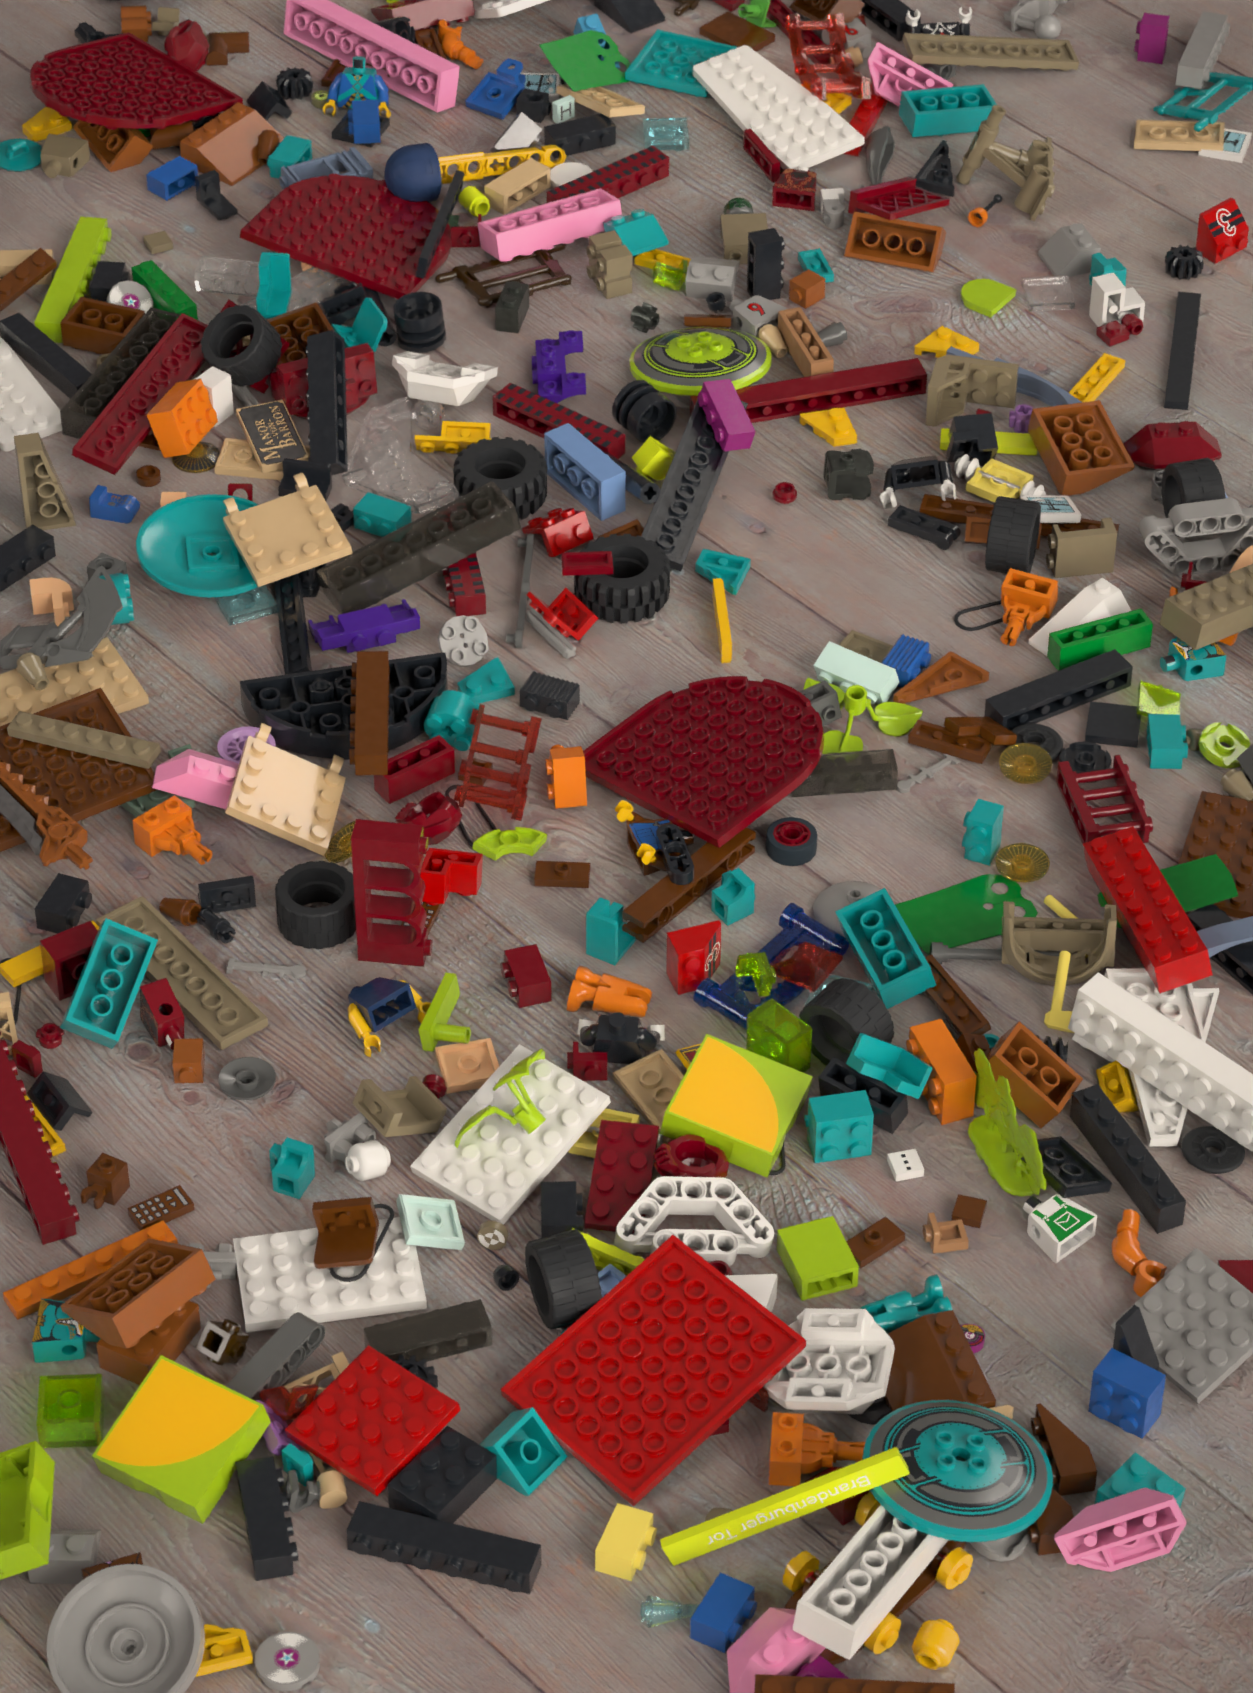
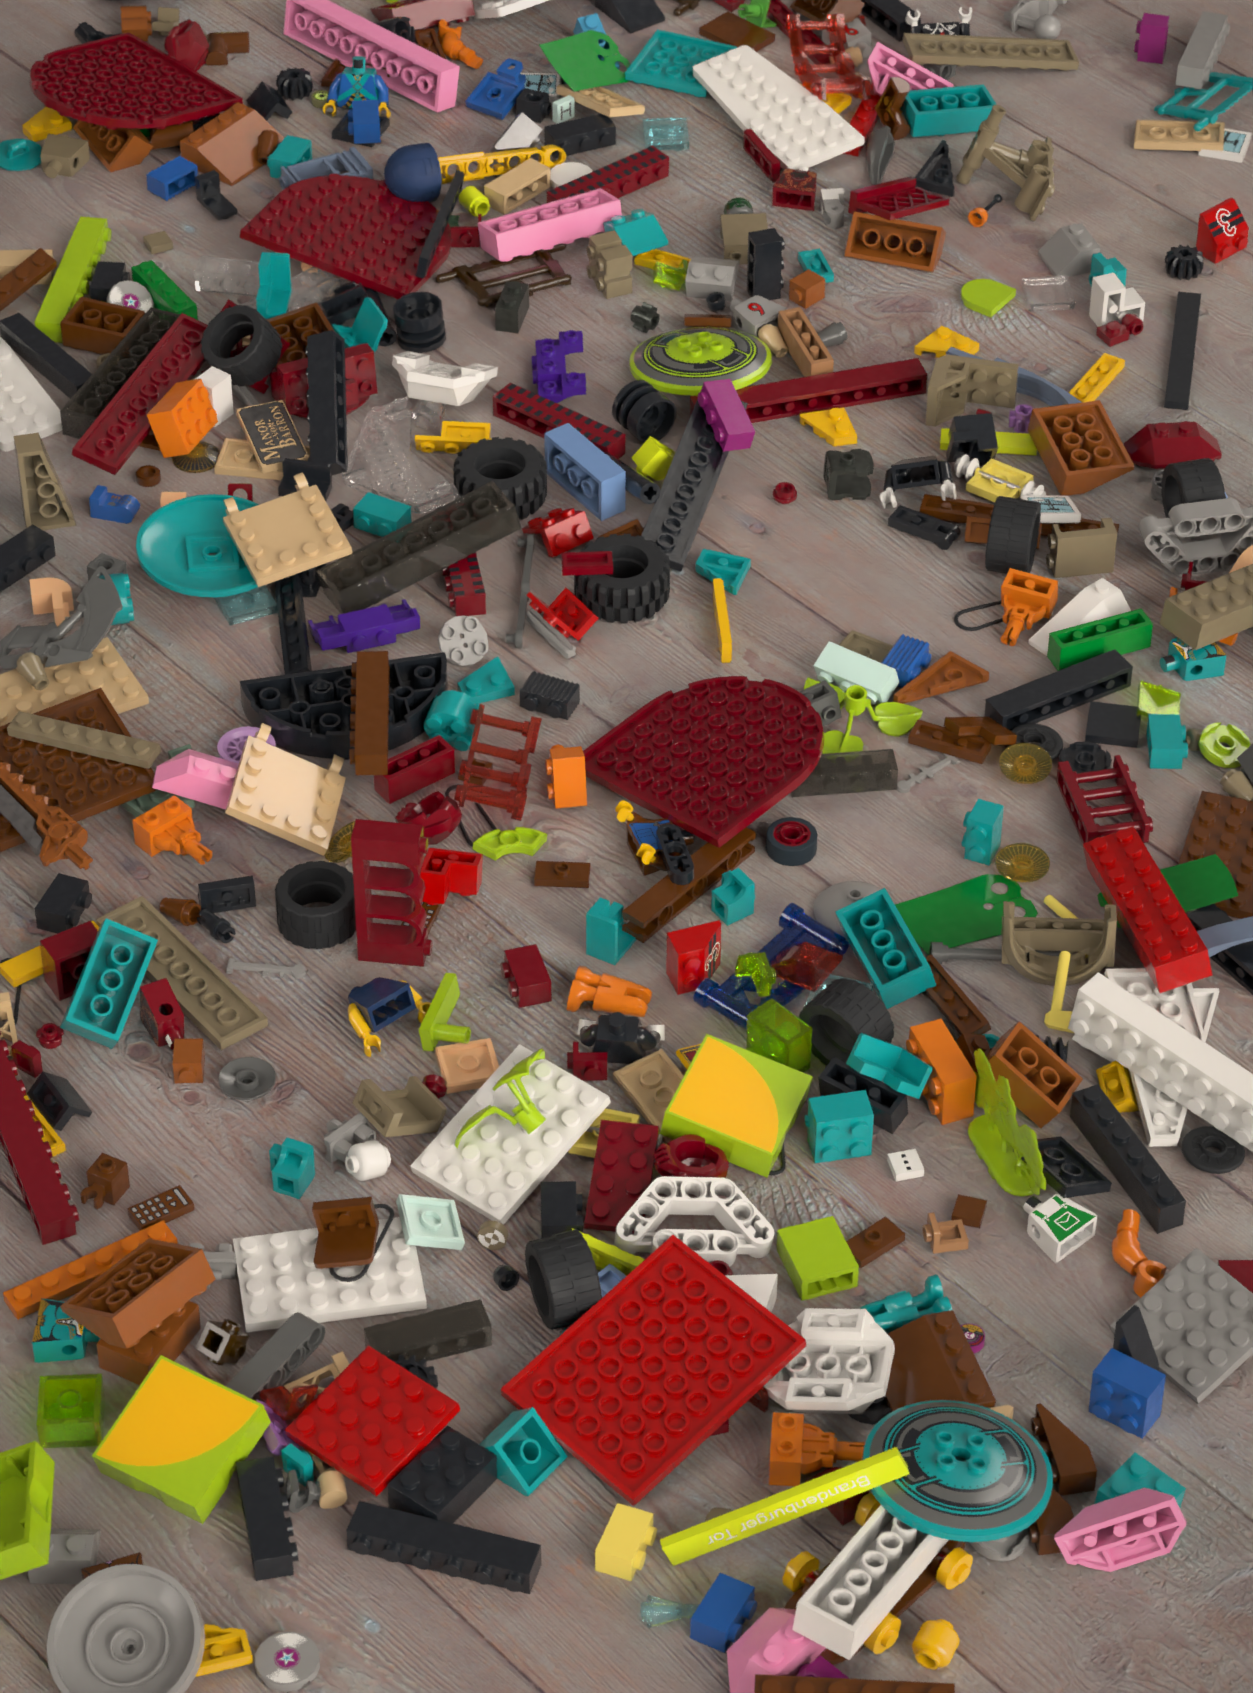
none -> reddish brown brick [875,77,910,140]

